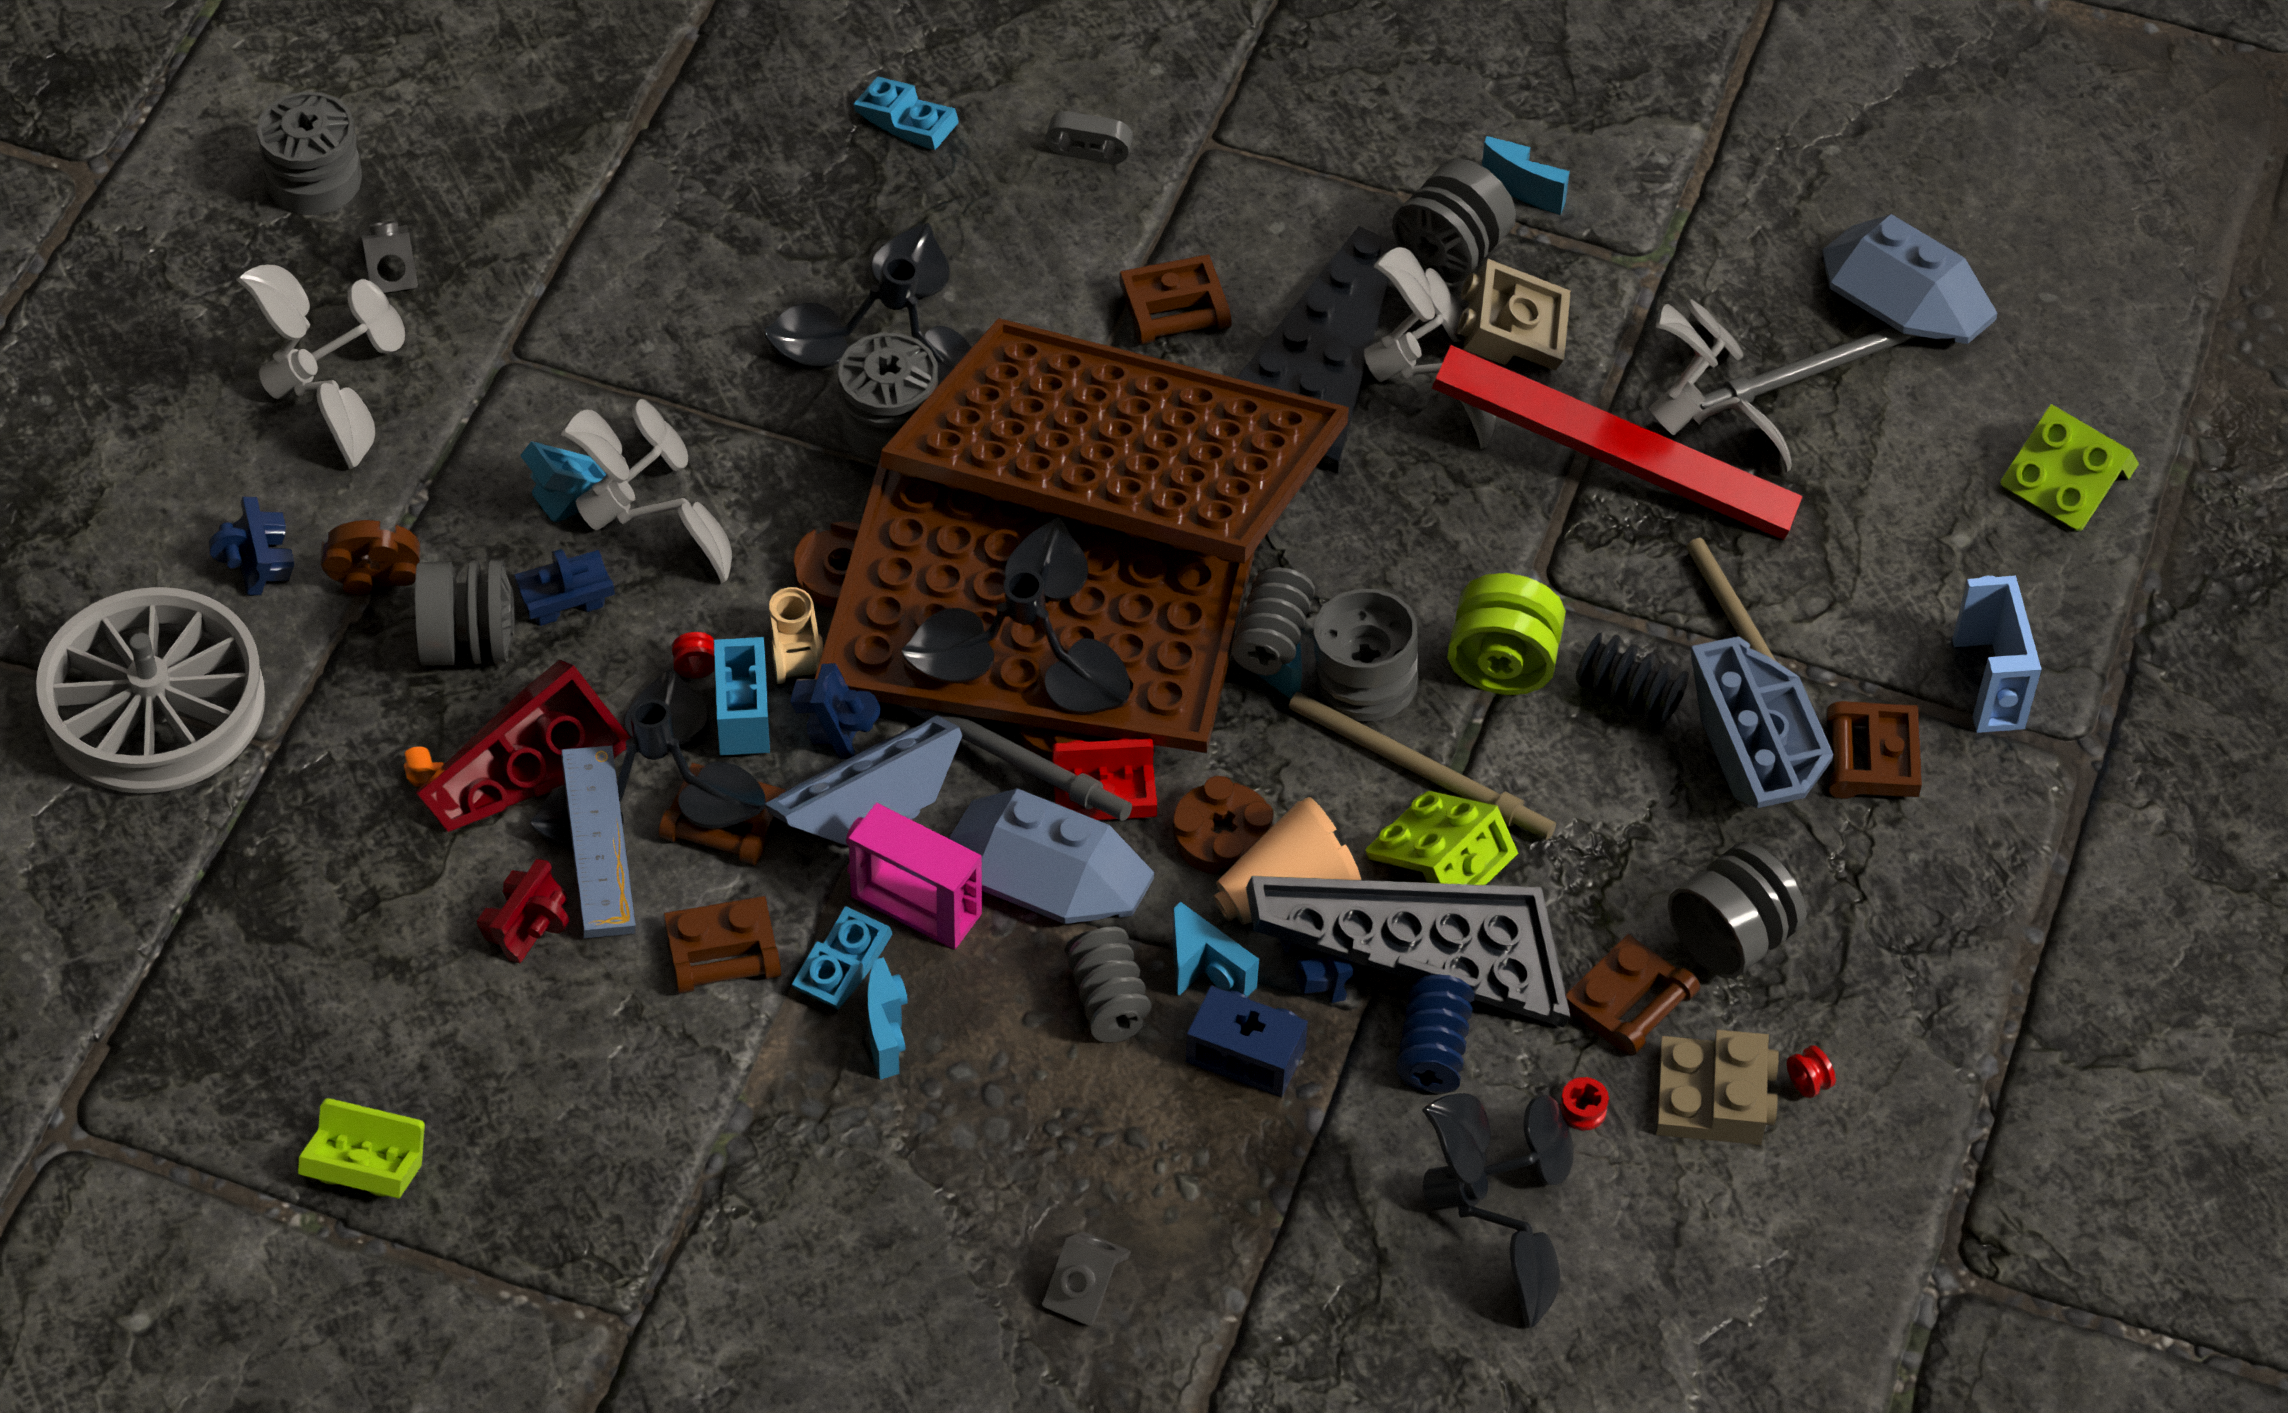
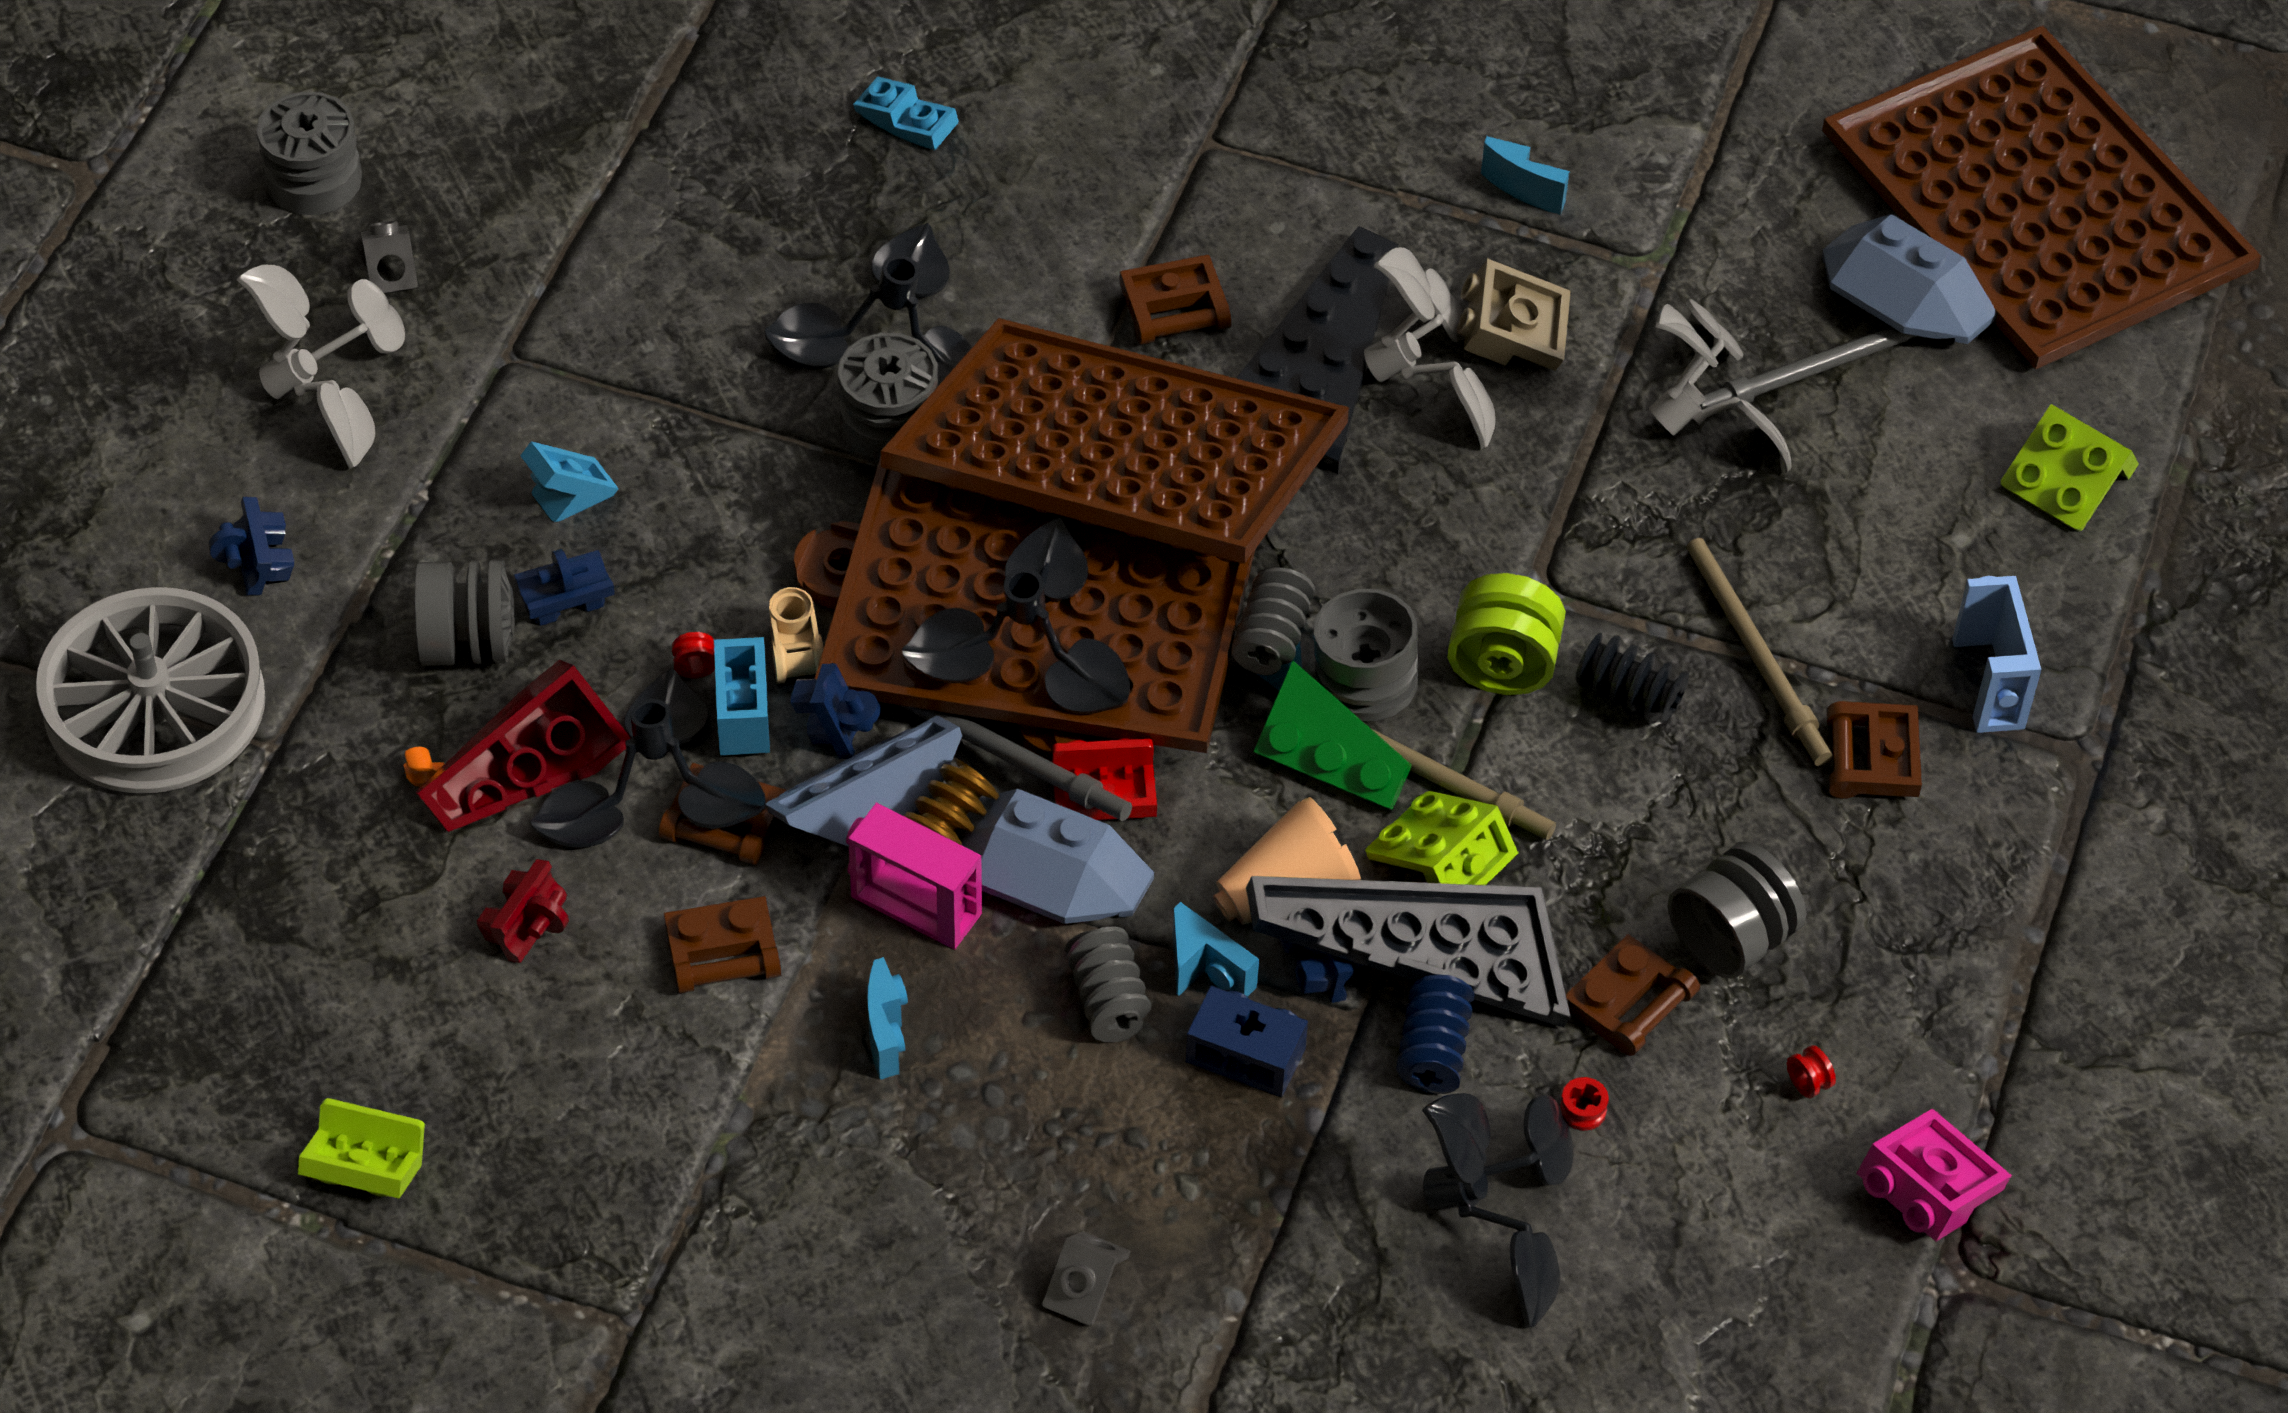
reddish brown plate [321,520,420,596] -> none
light grey plant [561,399,732,585] -> none
sand blue tile [561,746,636,938] -> none
dark azure slope [792,906,893,1009] -> none
dark grey beam [1045,111,1134,164] -> none
reddish brown plate [1173,776,1274,875] -> none
dark grey wheel [1392,158,1516,283] -> none
red tile [1432,345,1802,540] -> none
dark tan plate [1656,1029,1779,1145] -> none
sand blue wedge [1690,636,1834,808] -> none
none -> pearl gold piece [904,758,999,845]
none -> green wing [1254,661,1412,811]
none -> reddish brown plate [1822,25,2262,370]
none -> dark pink plate [1856,1109,2012,1242]

